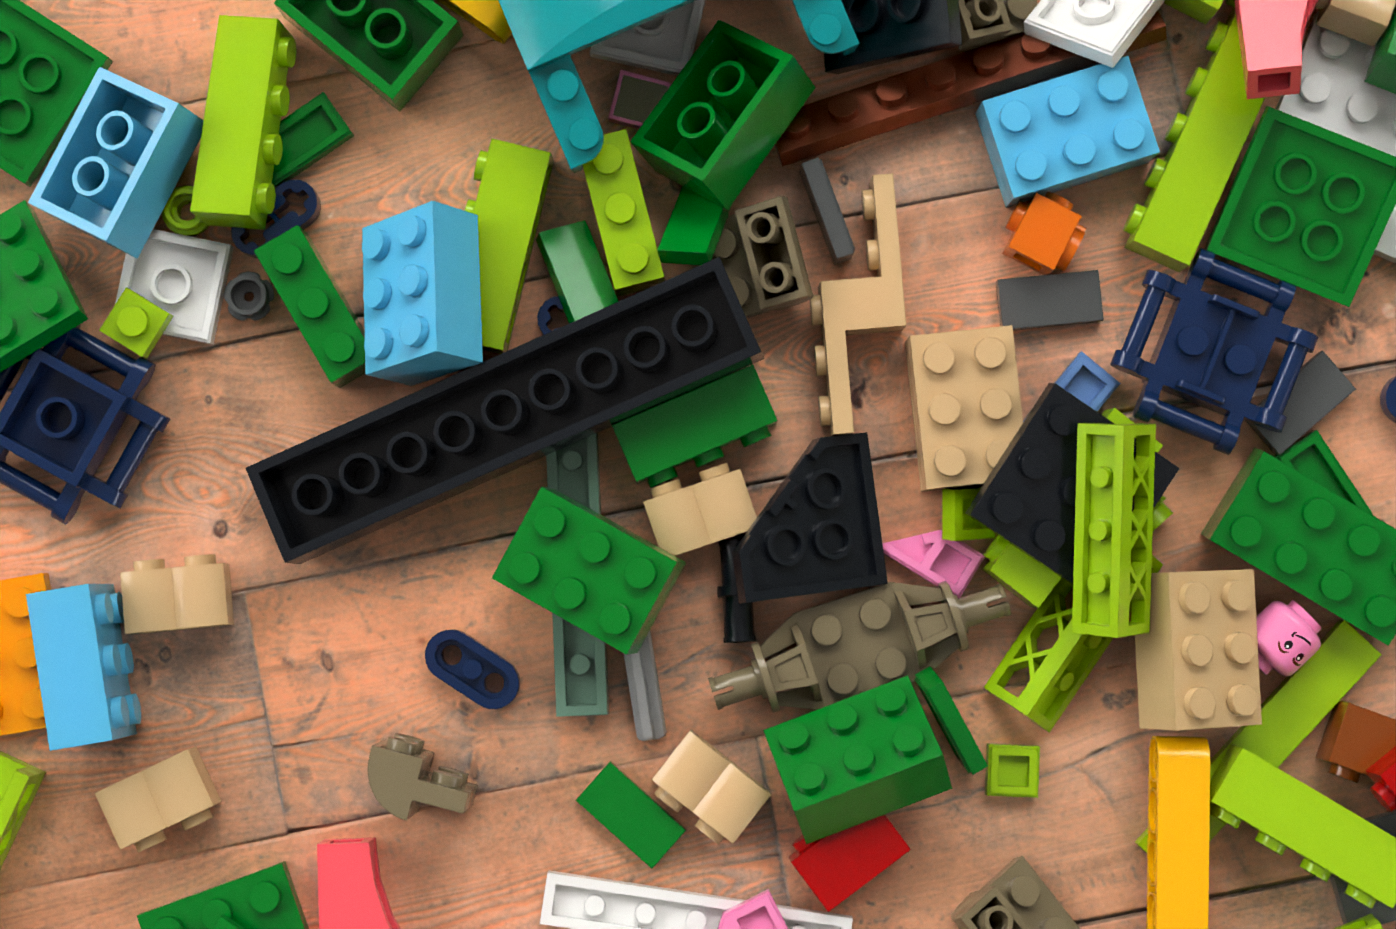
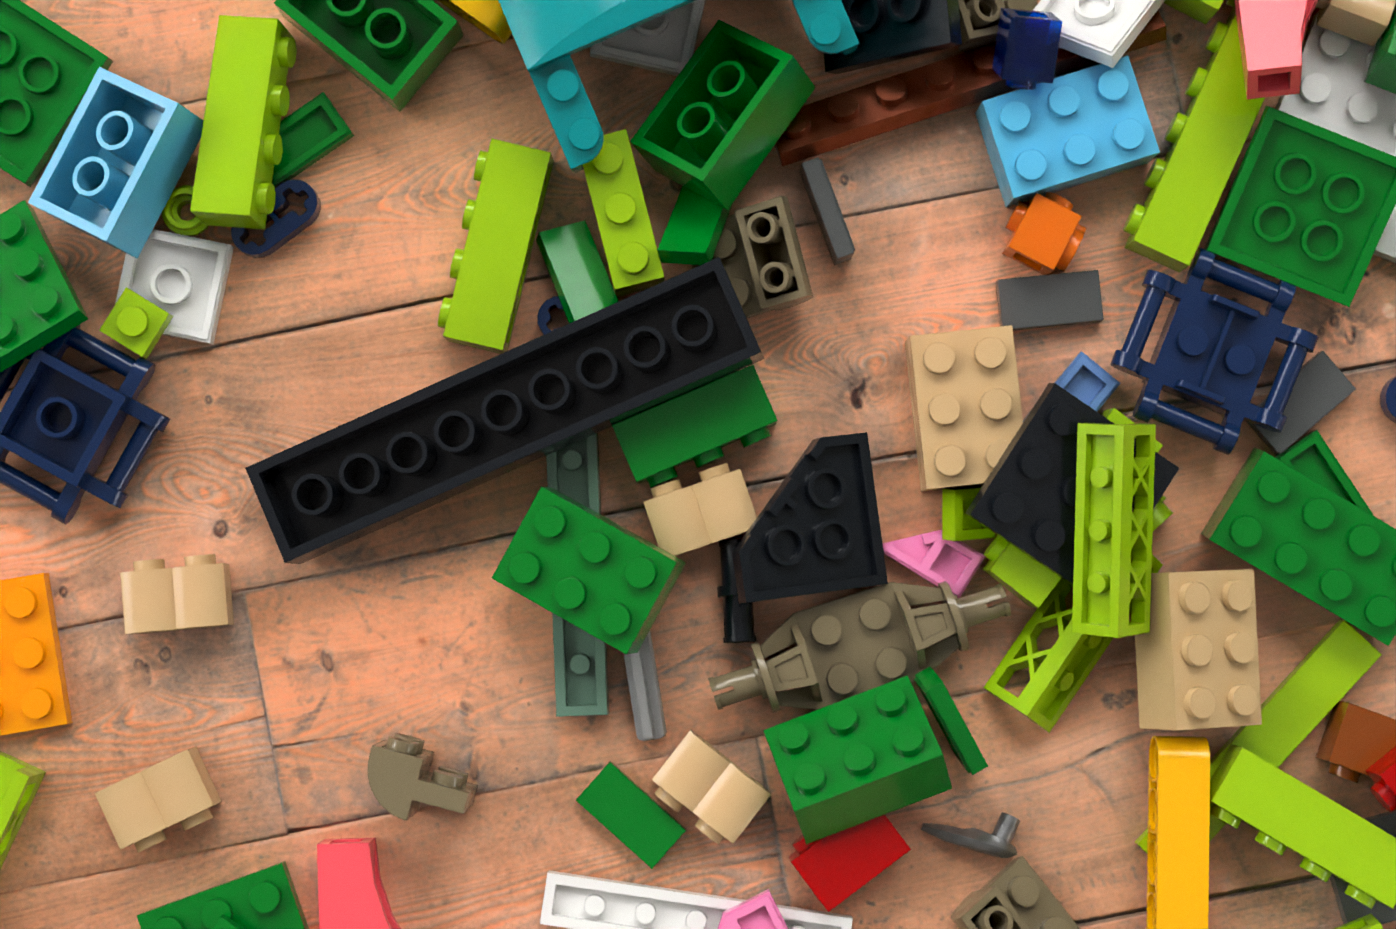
medium azure brick [26,584,141,751] -> none
dark grey plate [224,271,274,321] -> none
green brick [253,225,365,388] -> none
medium azure brick [362,201,483,386] -> none
dark blue plate [425,629,520,709] -> none
olive tile [608,70,671,129] -> none
tan bracket [810,173,906,436] -> none
lime tile [985,743,1040,798] -> none
bright pink head [1256,600,1322,676] -> none
none -> flat silver bar [921,812,1020,858]
none -> clear blue brick [992,8,1062,90]

